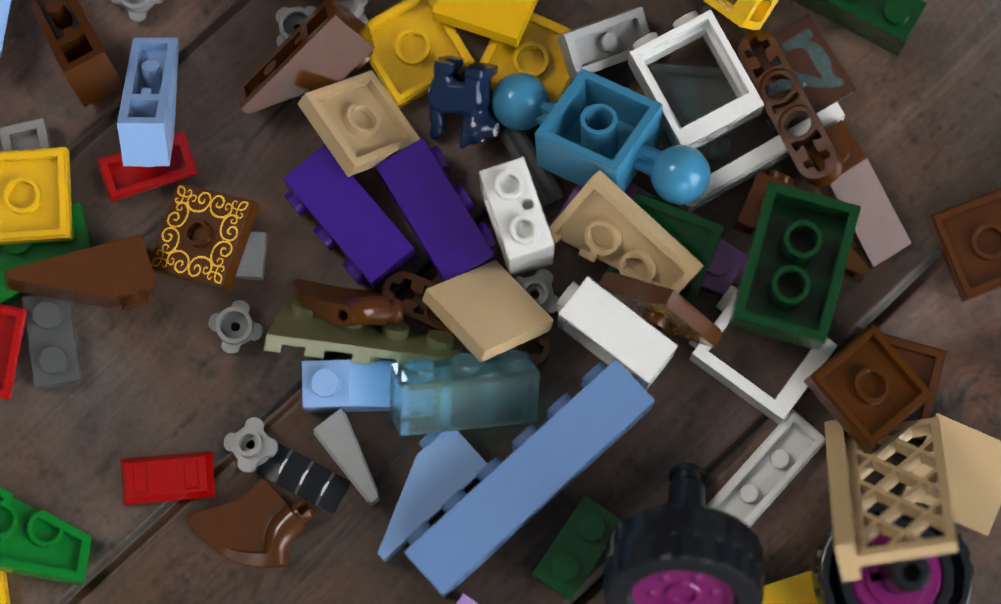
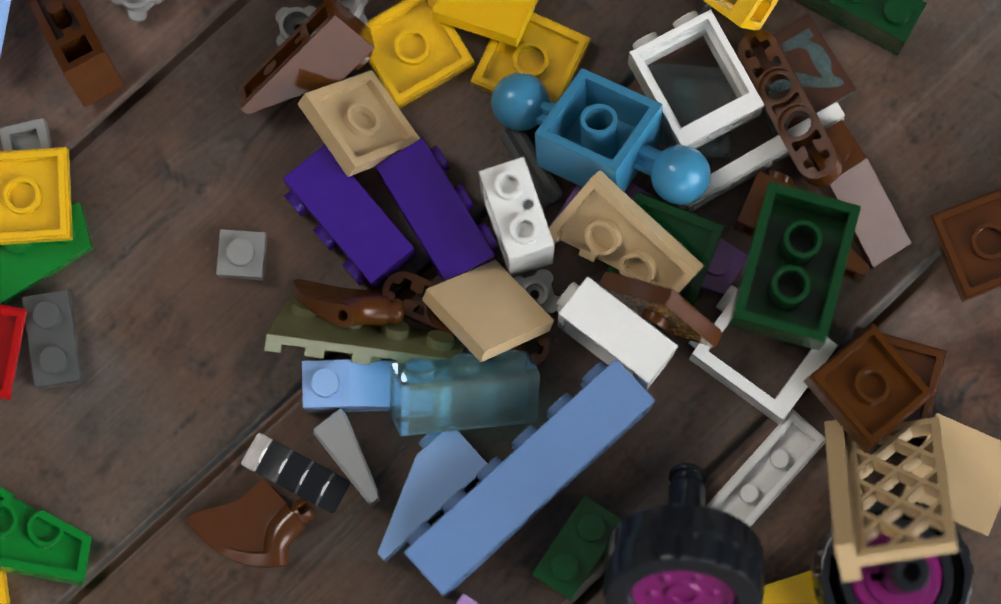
reddish brown slope [4,234,157,310] -> none
red tile [97,131,198,202] -> none
light blue slope [117,38,179,167] -> none
red tile [120,451,216,505] -> none
reddish brown plate [150,182,260,292] -> none
light grey plate [208,300,263,354] -> none
light grey plate [224,417,278,473] -> none
dark blue animal [427,55,499,149] -> none
light grey plate [556,6,650,79] -> none

